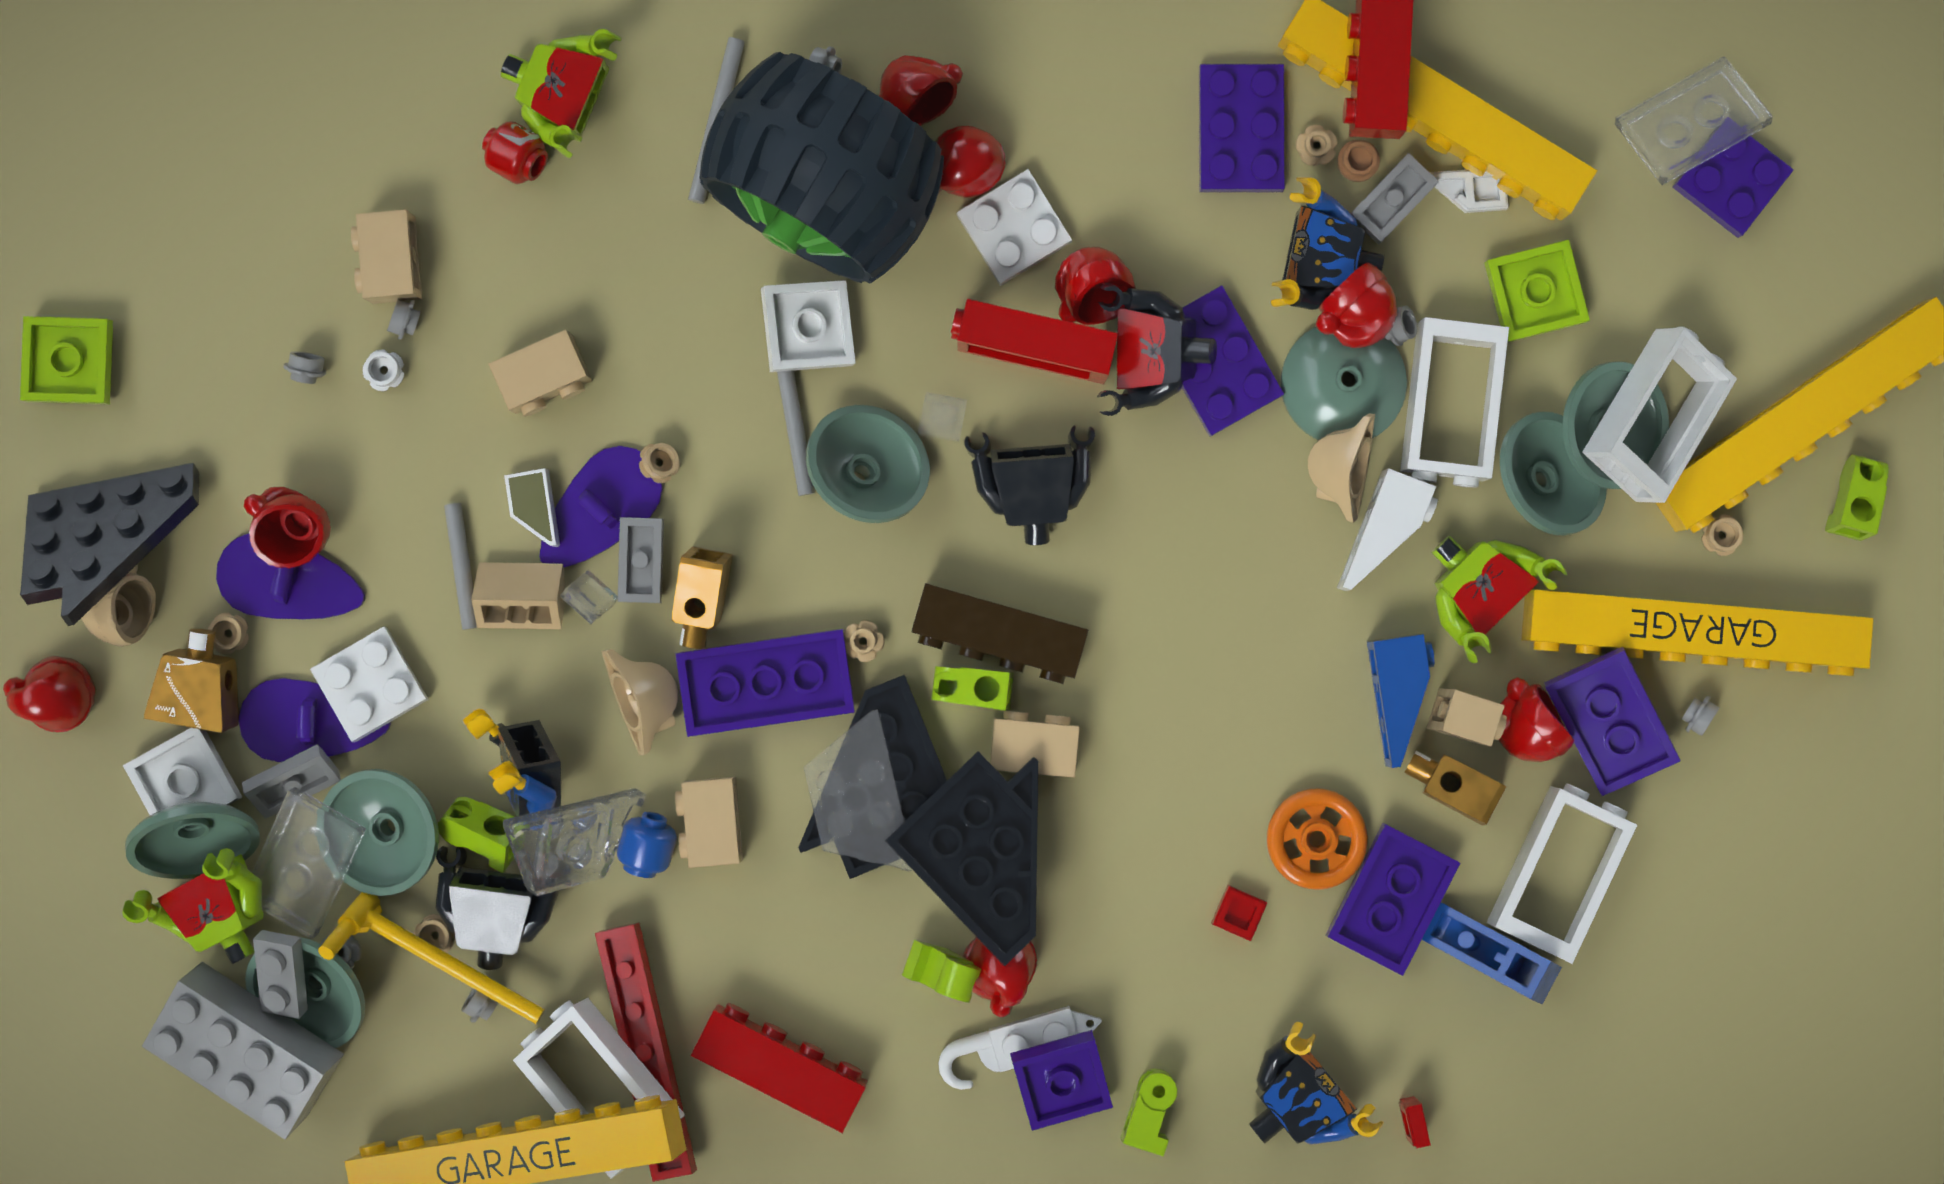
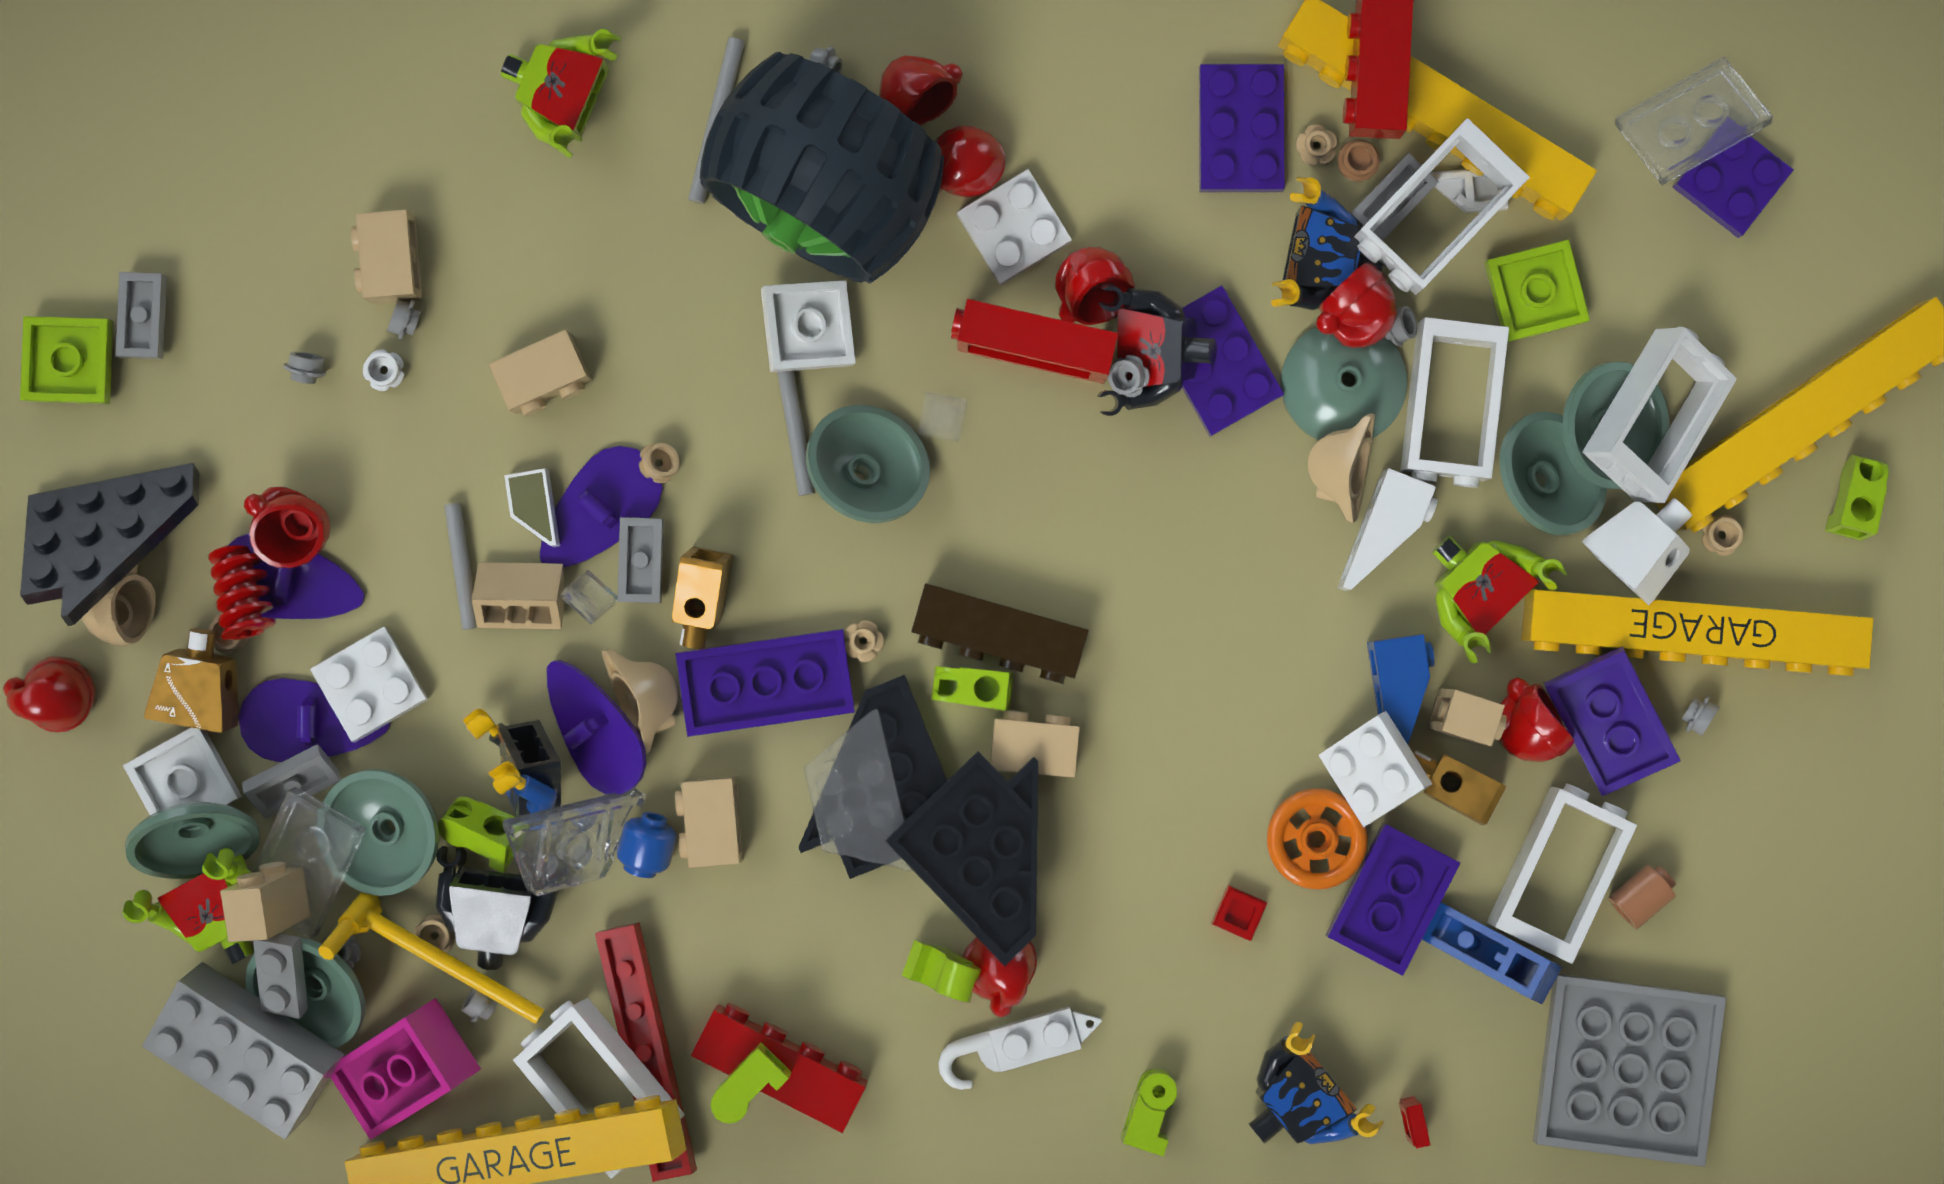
red head [482,121,548,184] -> none
black torso [964,425,1095,545] -> none
dark purple plate [1010,1030,1113,1131] -> none
none -> light grey plate [115,272,167,359]
none -> red piece [208,545,276,640]
none -> tan brick [220,861,310,942]
none -> dark pink slope [330,998,481,1140]
none -> dark purple shield [546,660,647,795]
none -> lime leg [710,1043,791,1124]
none -> light grey plate [1108,355,1150,397]
none -> white plate [1318,711,1432,827]
none -> white window [1354,118,1530,295]
none -> light grey plate [1533,974,1726,1167]
none -> white torso [1582,498,1693,605]
none -> nougat brick [1608,864,1676,930]

